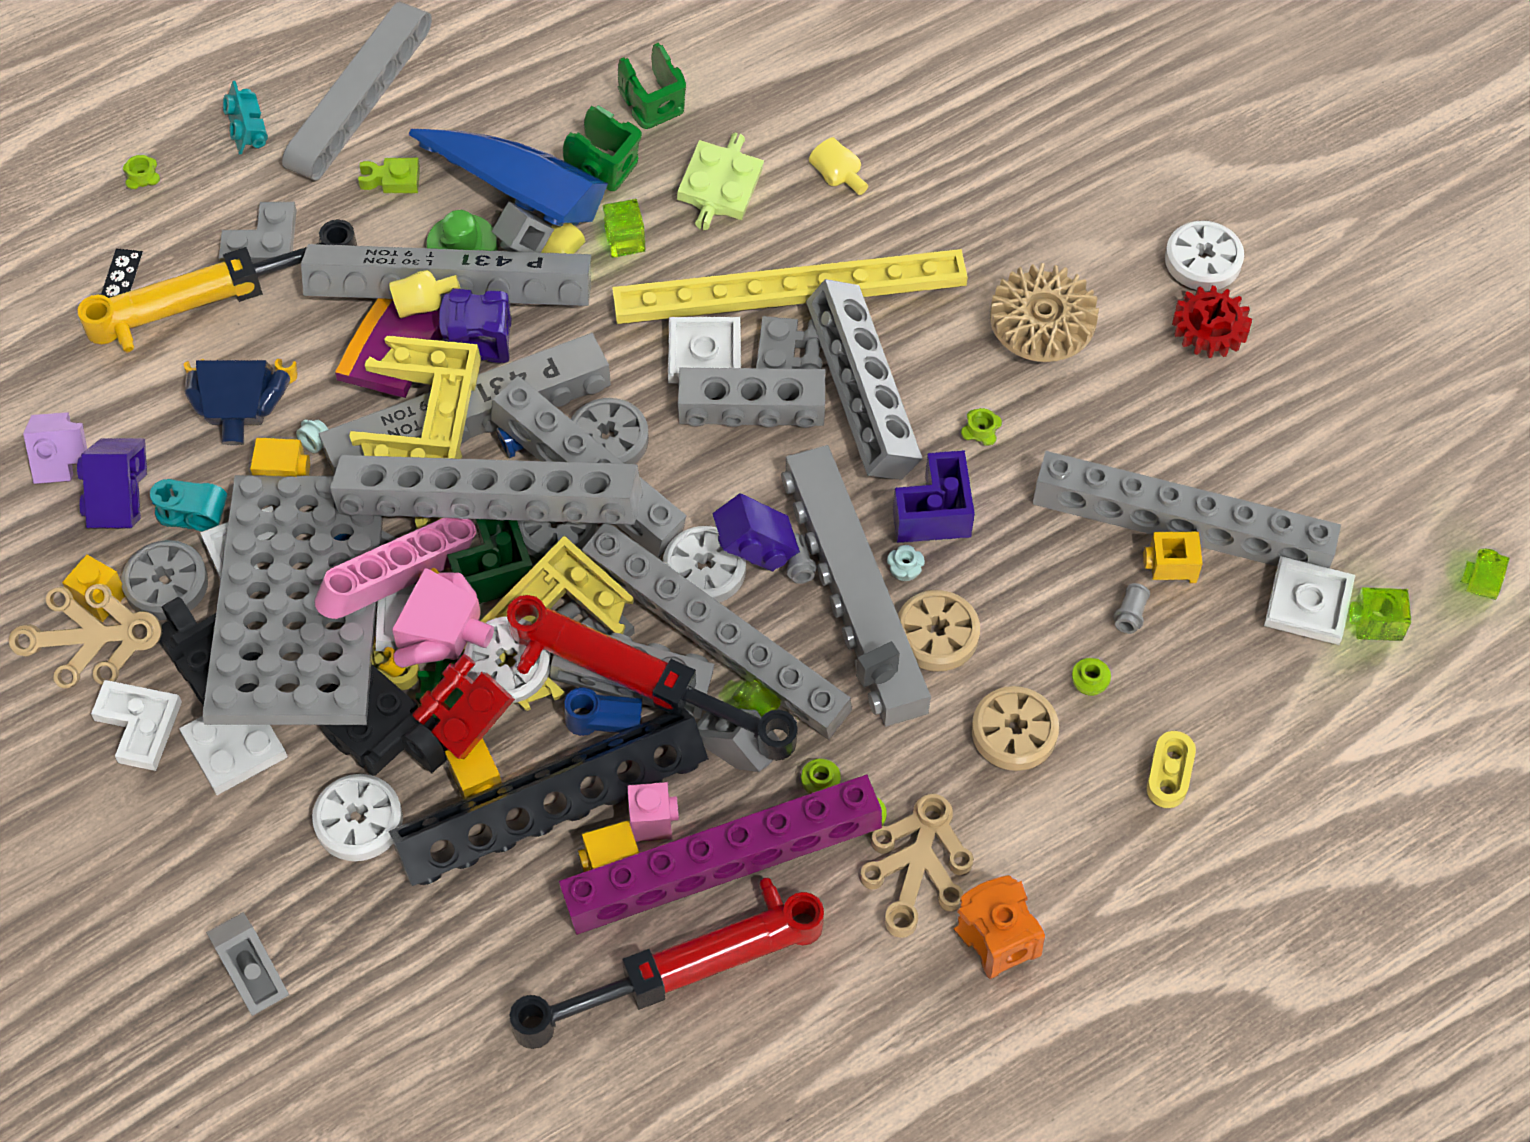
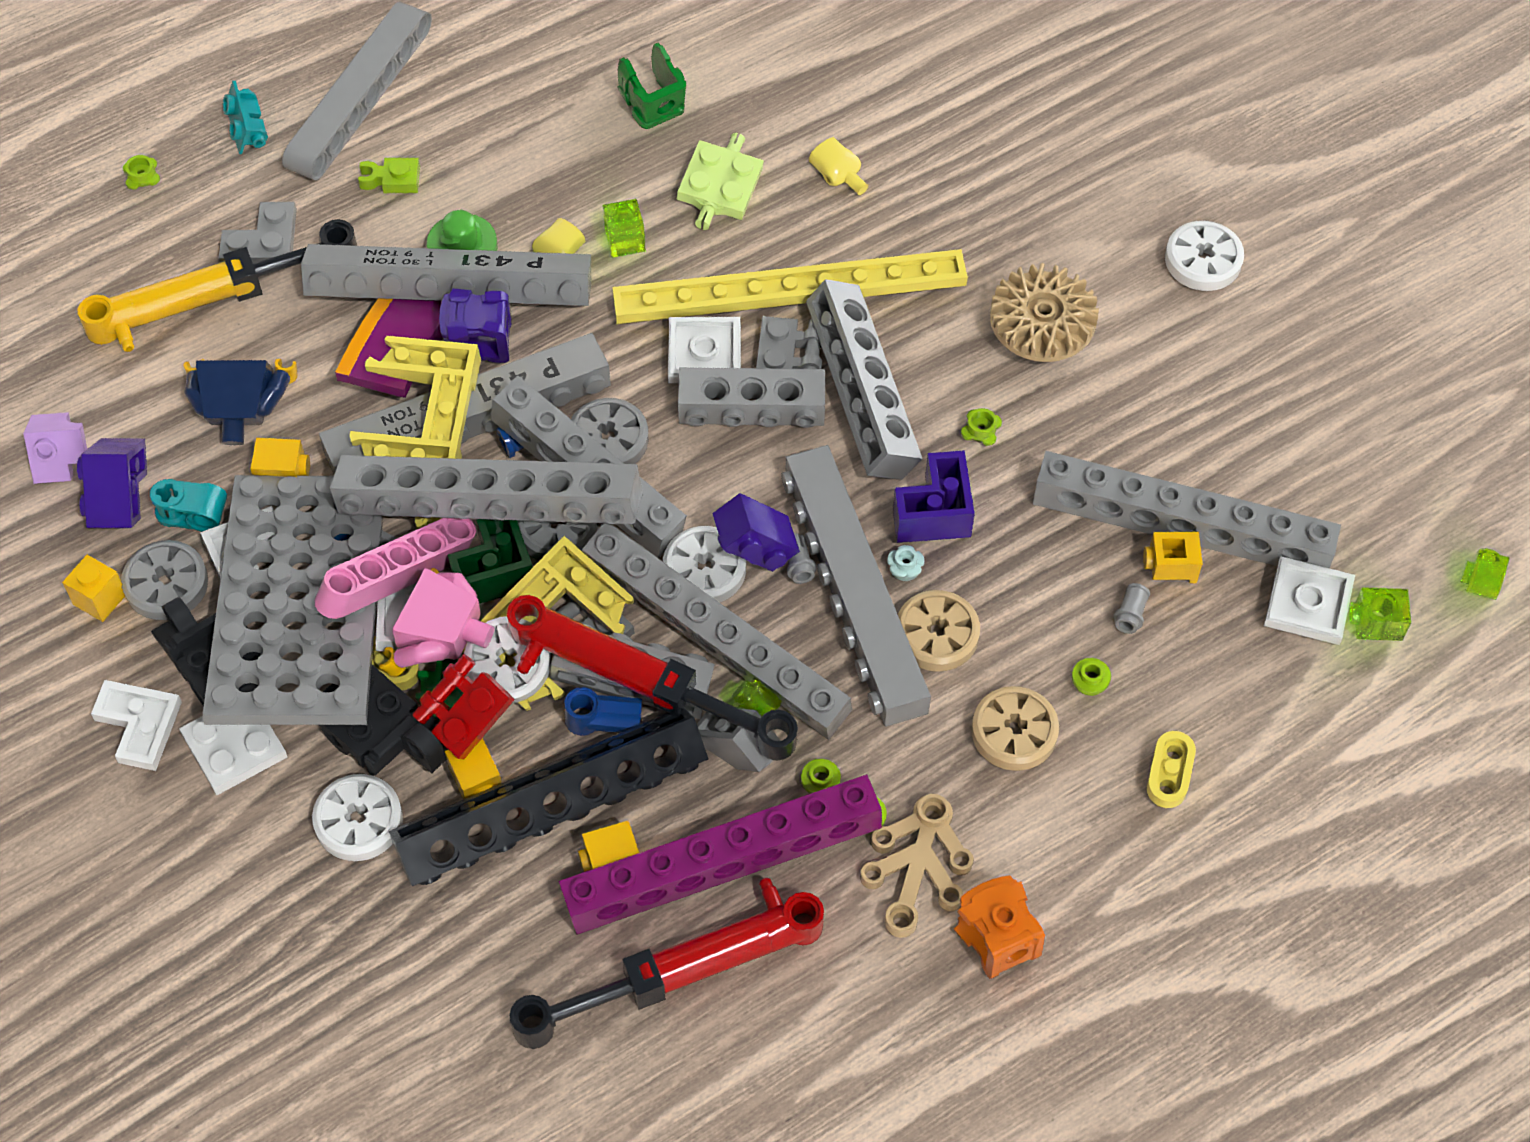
tan plant [9,584,162,688] -> none
black sticker [101,248,143,298] -> none
light grey slope [206,912,289,1016] -> none
light aqua plate [296,419,328,453] -> none
light yellow piece [389,270,460,319] -> none
blue wedge [409,129,608,226] -> none
light grey brick [492,201,554,253] -> none
green piece [563,105,642,191] -> none
bright pink brick [627,782,679,842] -> none
dark grey plate [856,641,900,688] -> none
red gear [1172,285,1252,358] -> none

